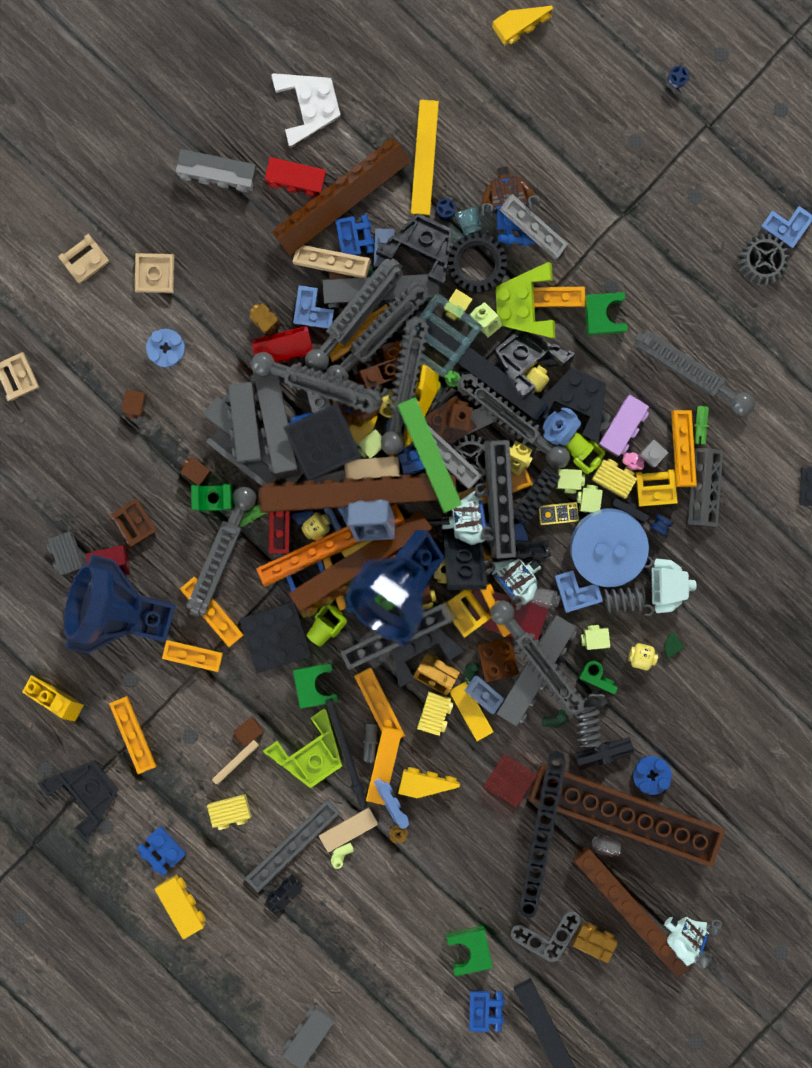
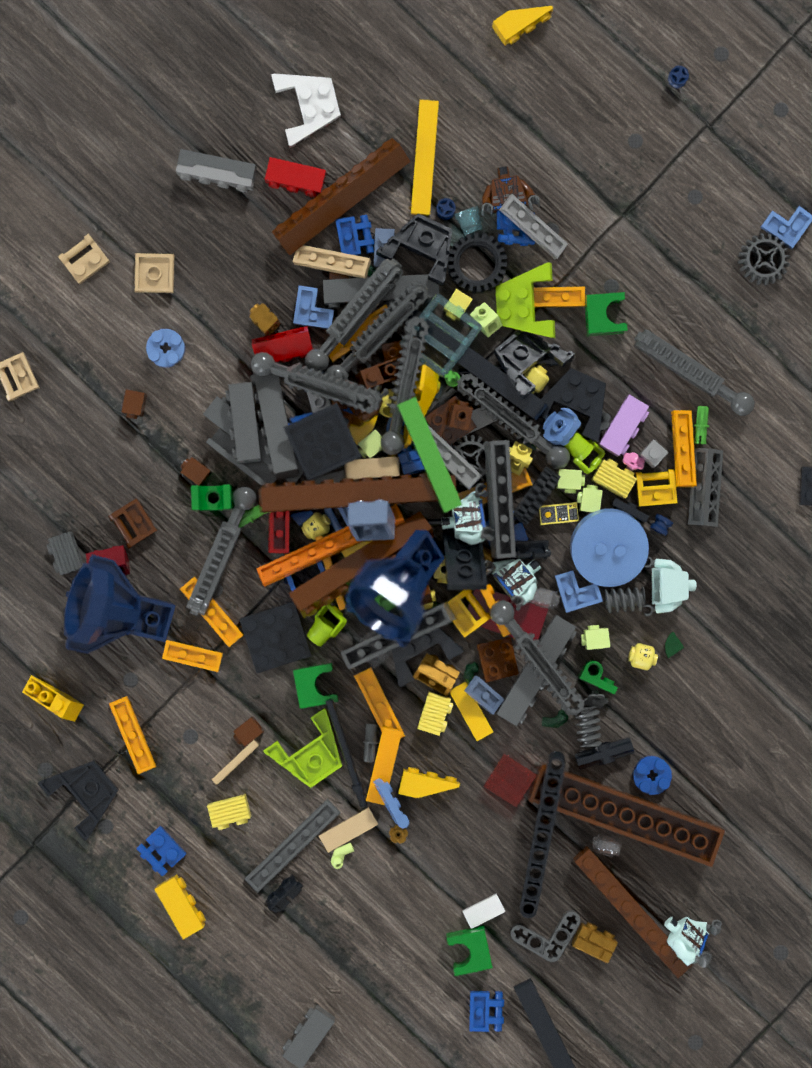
none -> white tile [462,893,505,929]

